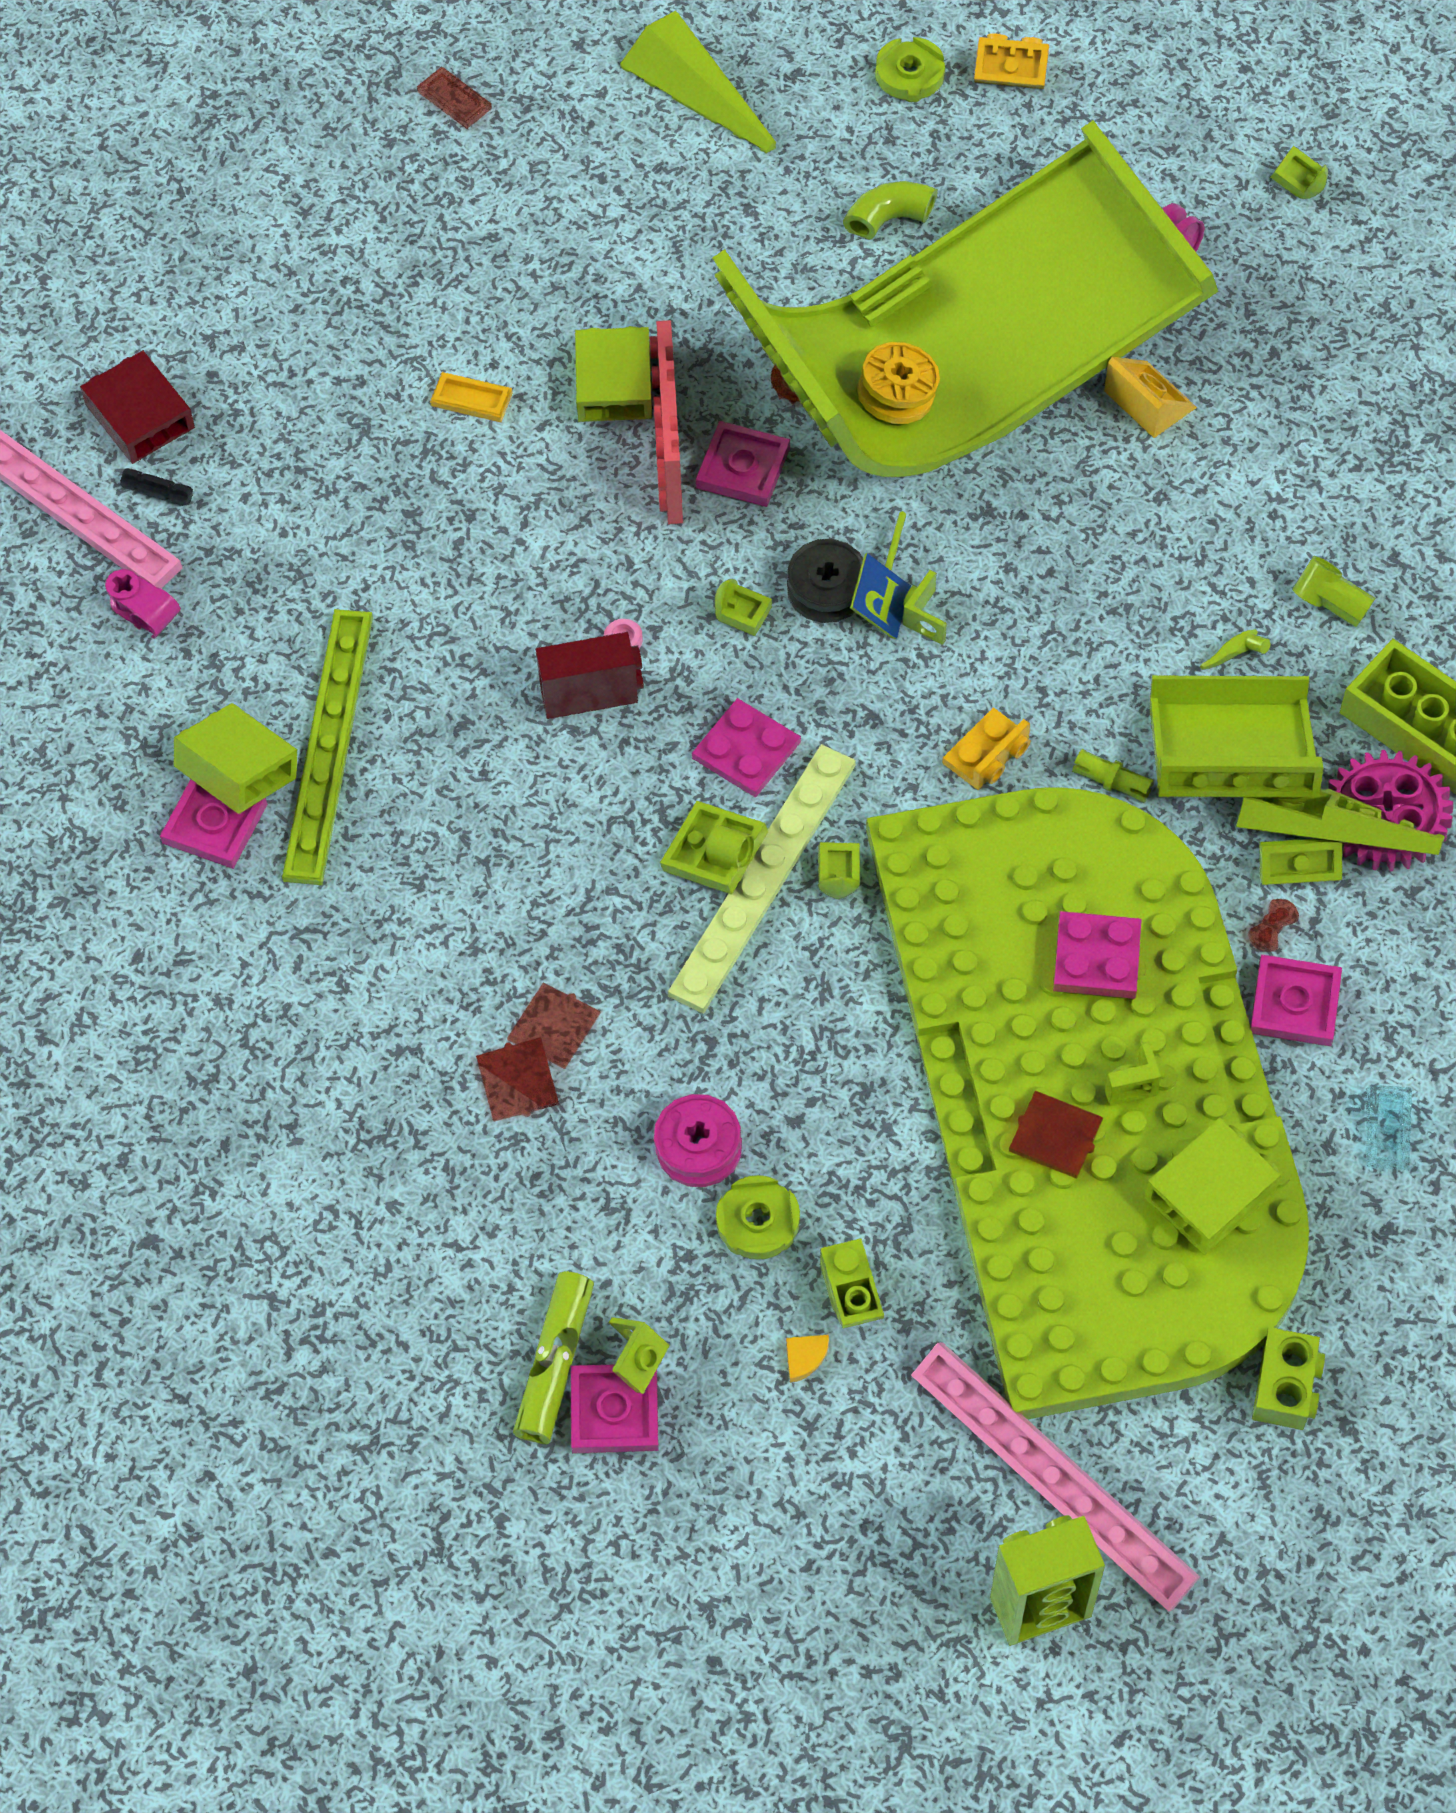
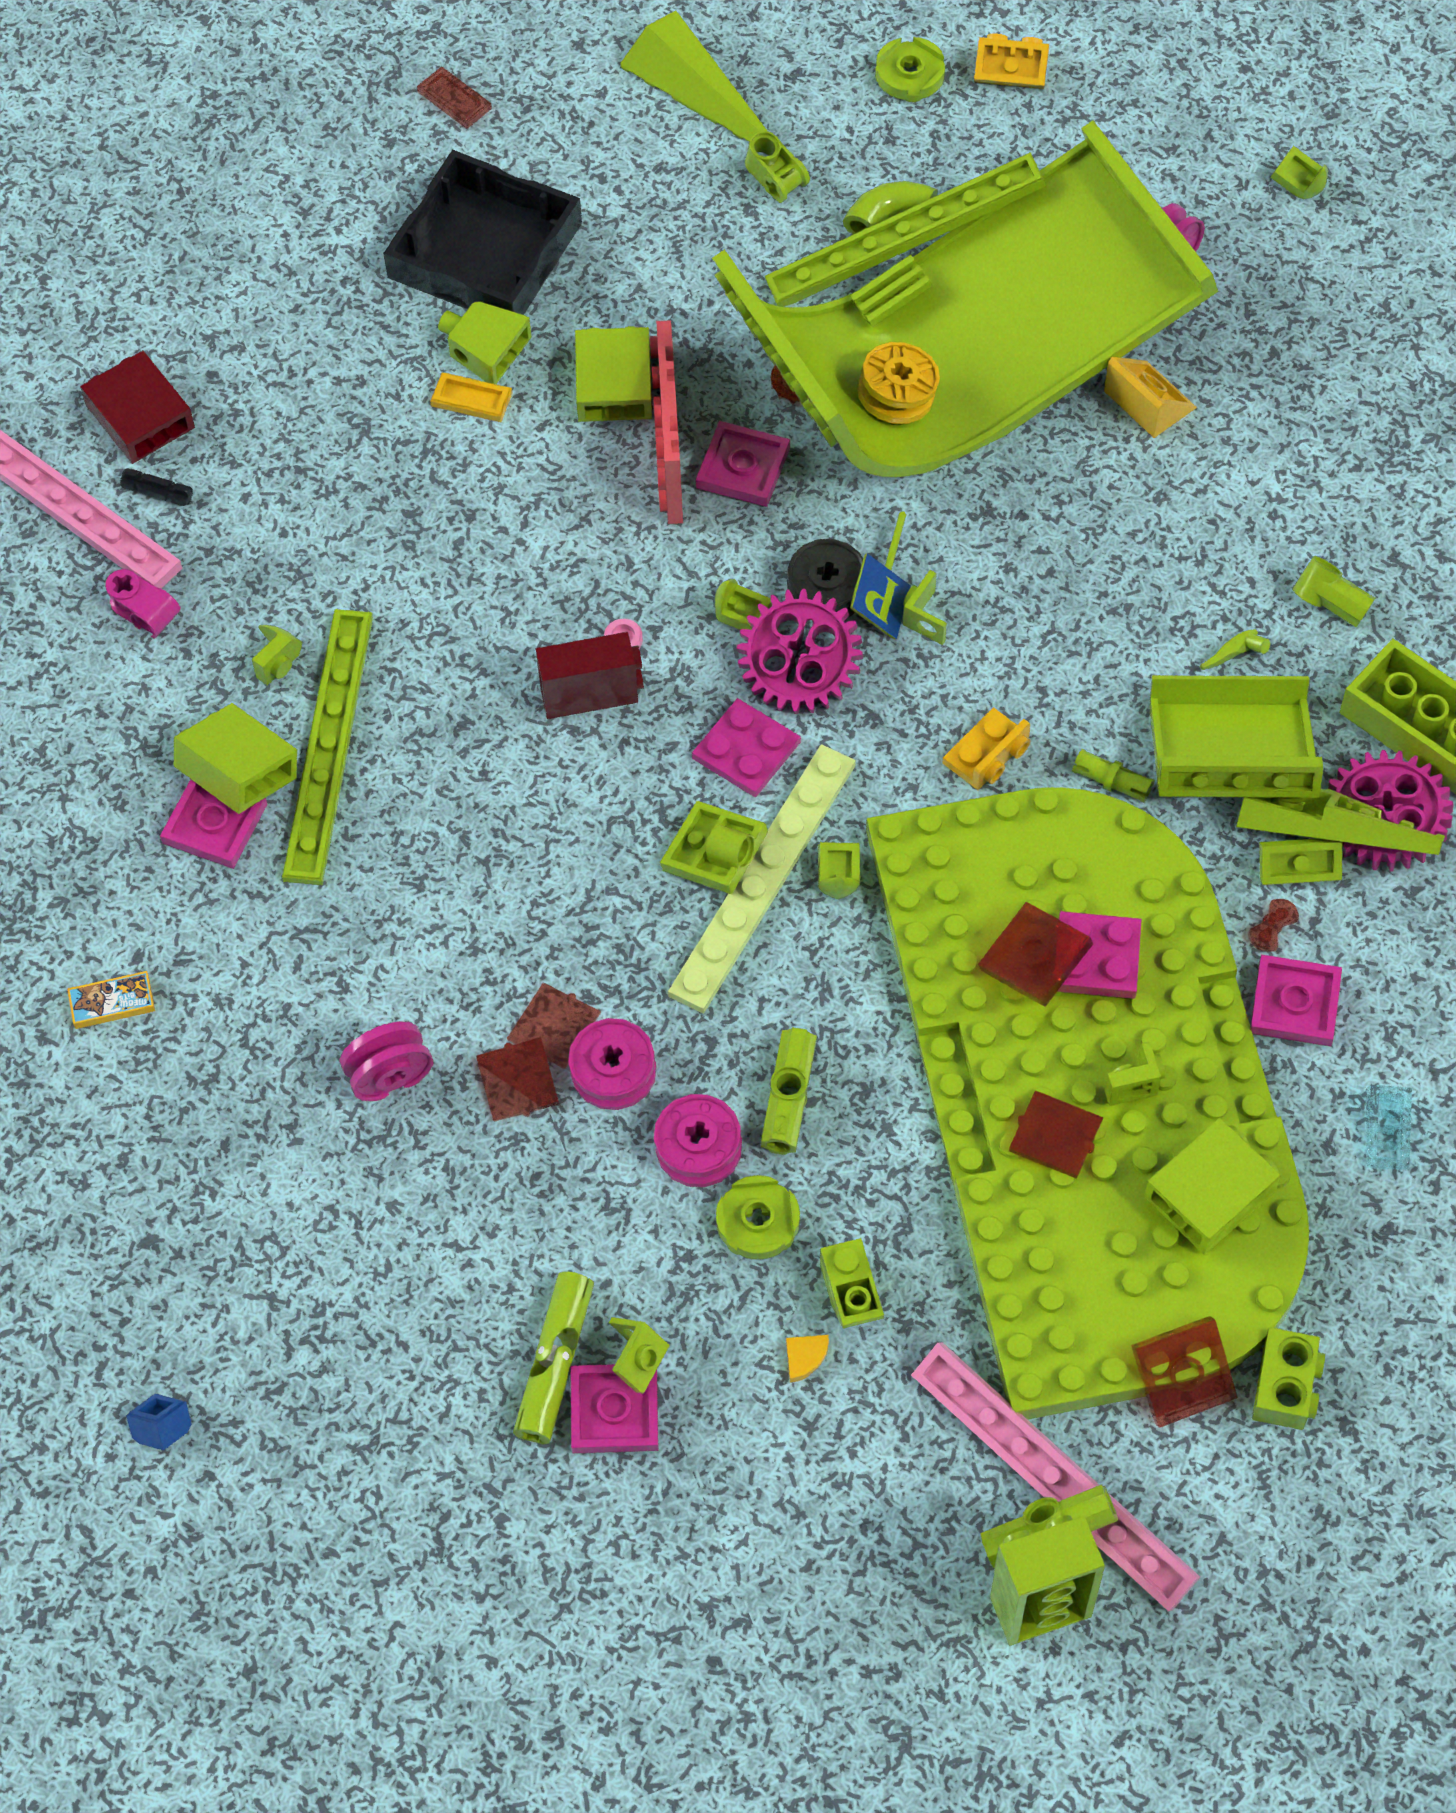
none -> tile [67,971,155,1029]
none -> blue slope [126,1393,192,1450]
none -> lime plate [252,625,302,686]
none -> dark pink wheel [339,1021,434,1101]
none -> black tile [383,149,582,315]
none -> lime torso [438,301,532,384]
none -> dark pink wheel [568,1018,657,1110]
none -> dark pink gear [737,588,863,714]
none -> lime piece [744,131,810,203]
none -> lime piece [761,1027,817,1155]
none -> lime tile [764,152,1046,307]
none -> clear red tile [978,902,1093,1007]
none -> lime piece [980,1484,1118,1568]
none -> clear red tile [1131,1316,1238,1428]

